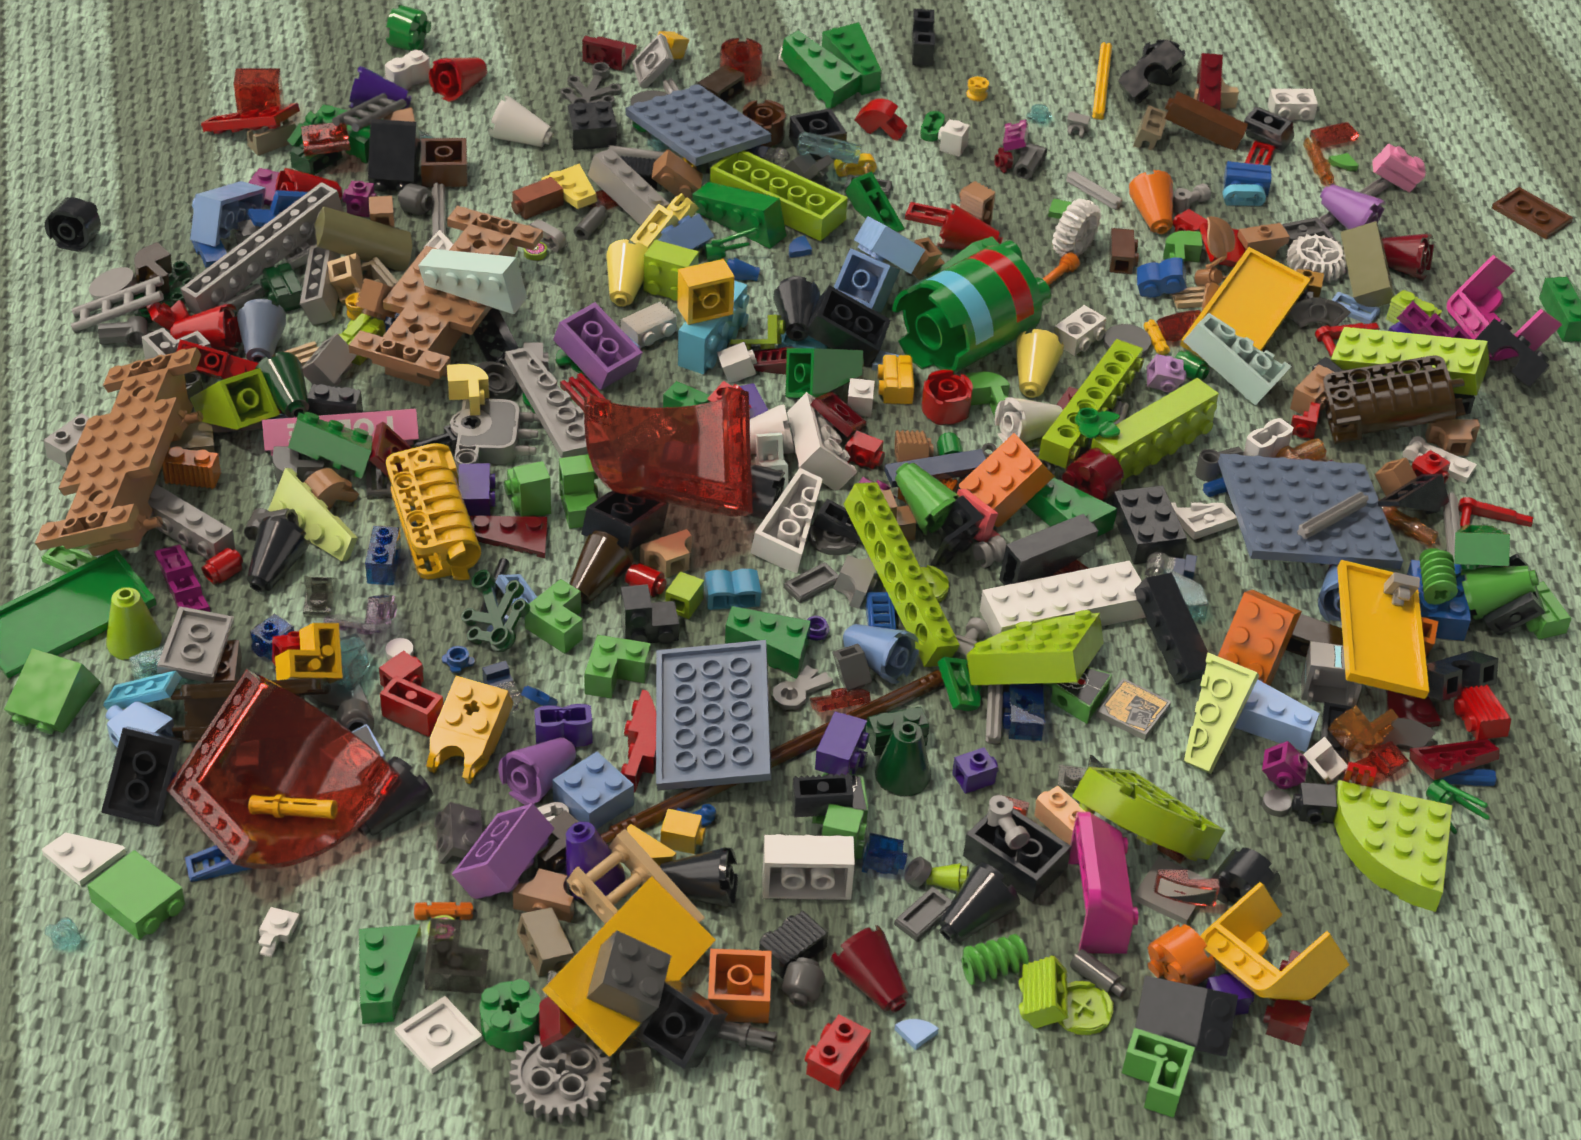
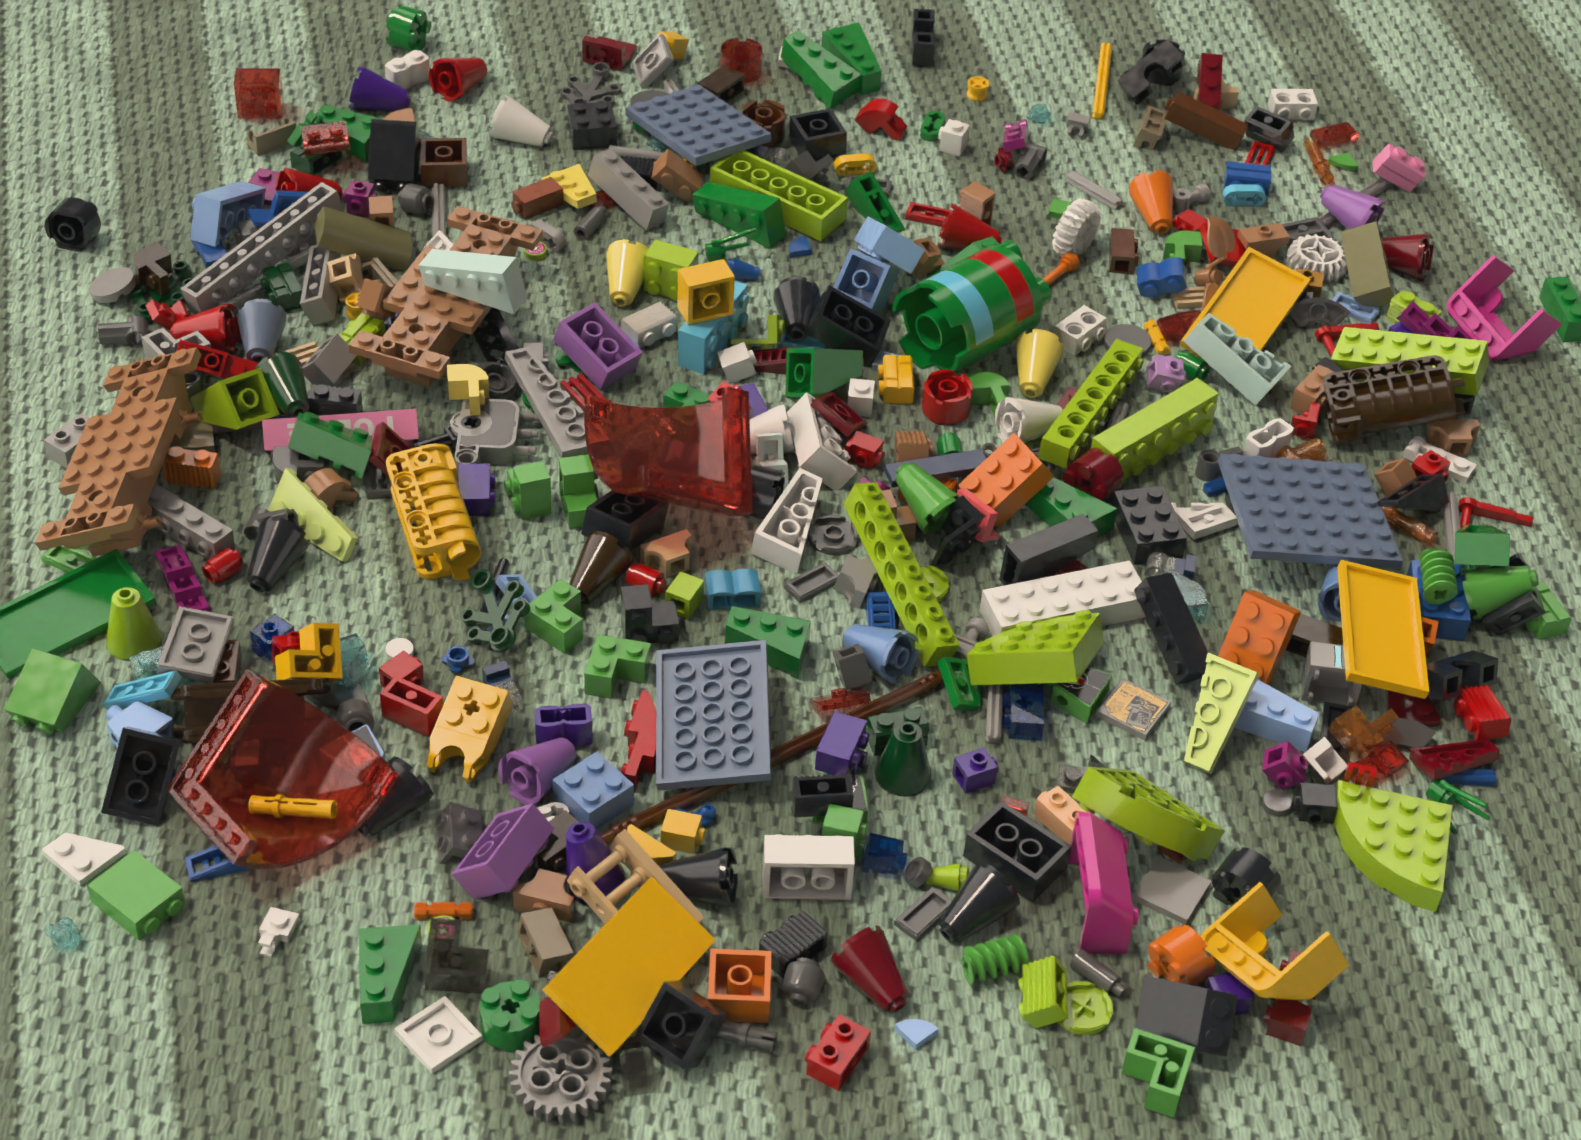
light grey bar [71,276,164,332] -> none
red wing [201,103,300,134] -> none
clear smoke slope [303,577,337,618] -> none
bracket [323,594,397,635] -> none
dark grey bar [332,93,406,132] -> none
clear blue brick [365,526,401,585] -> none
dark red wing [469,515,548,559] -> none
blue tile [521,685,558,706] -> none
dark grey brick [586,930,671,1023] -> none
light yellow plate [630,193,699,248] -> none
medium blue brick [658,214,714,251] -> none
light grey piece [773,665,833,710] -> none
clear light blue plate [797,132,861,164] -> none
dark purple plate [807,616,829,641] -> none
black slope [813,498,862,542] -> none
light grey wheel [973,535,1006,568] -> none
light grey leg [987,795,1030,850] -> none
green plate [1075,408,1120,439] -> none
slope [1154,869,1220,906] -> none
light grey axle [1297,492,1369,539] -> none
light grey tile [1384,572,1420,607] -> none
black arch [1475,318,1550,389] -> none
reddish brown tile [1492,187,1573,239] -> none

